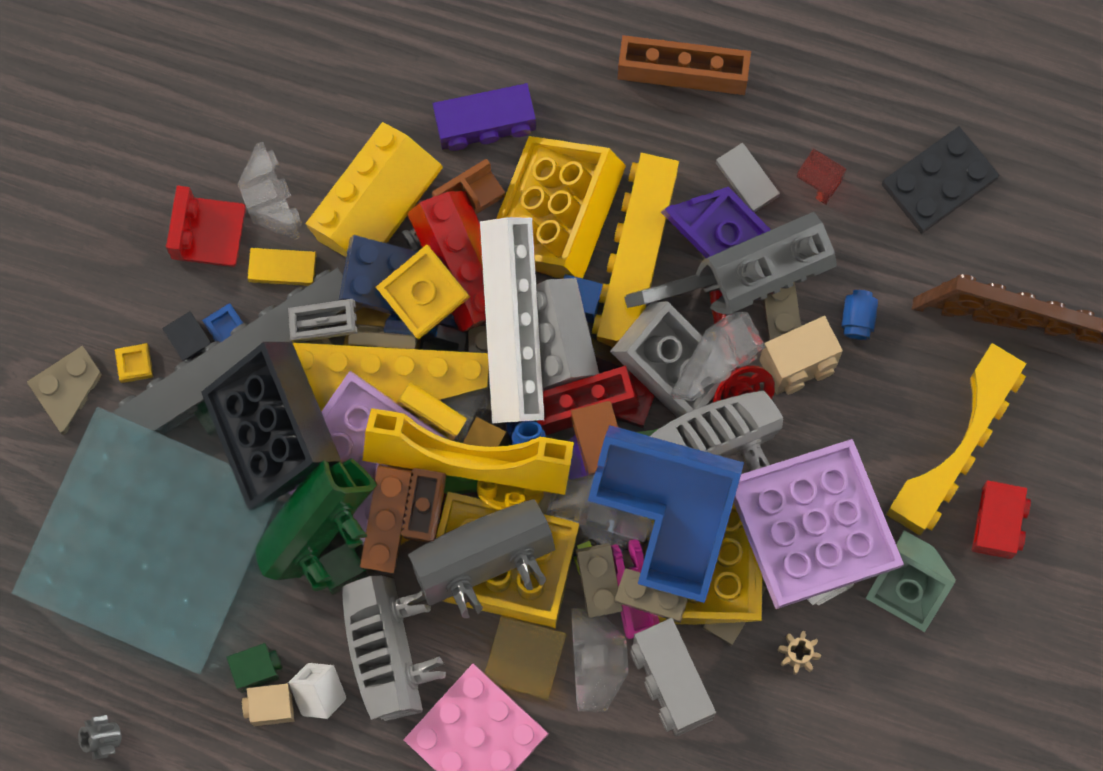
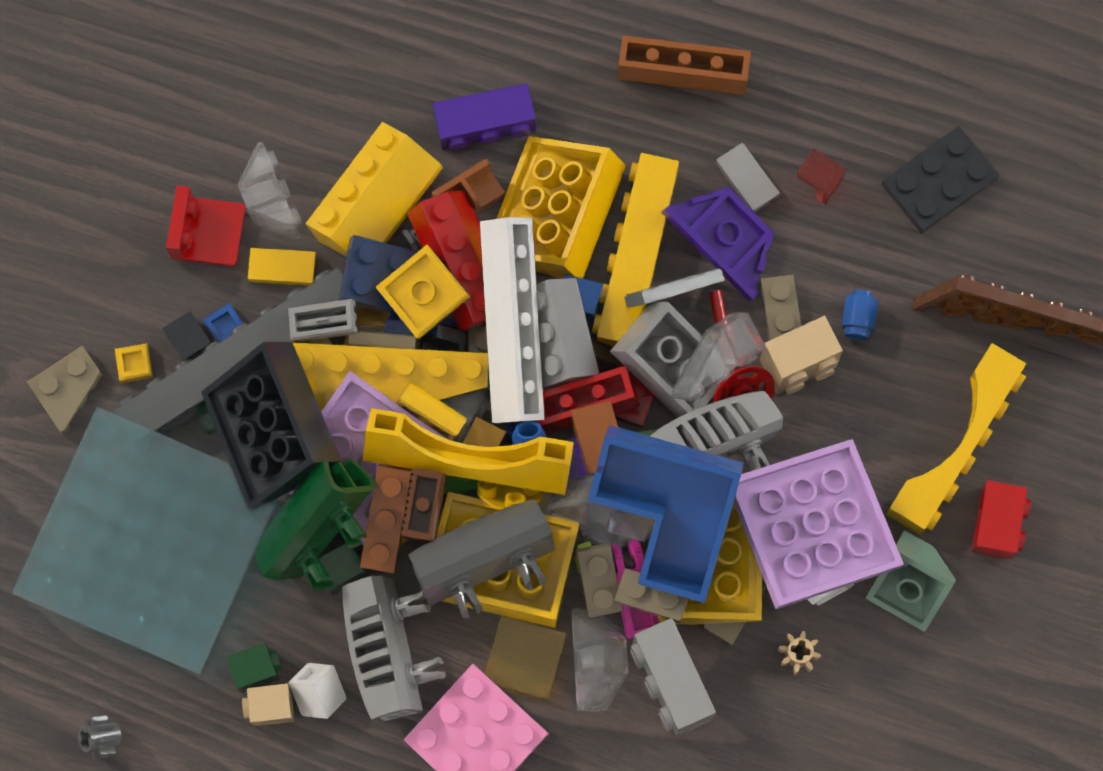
dark grey piece [696,212,837,314] -> none

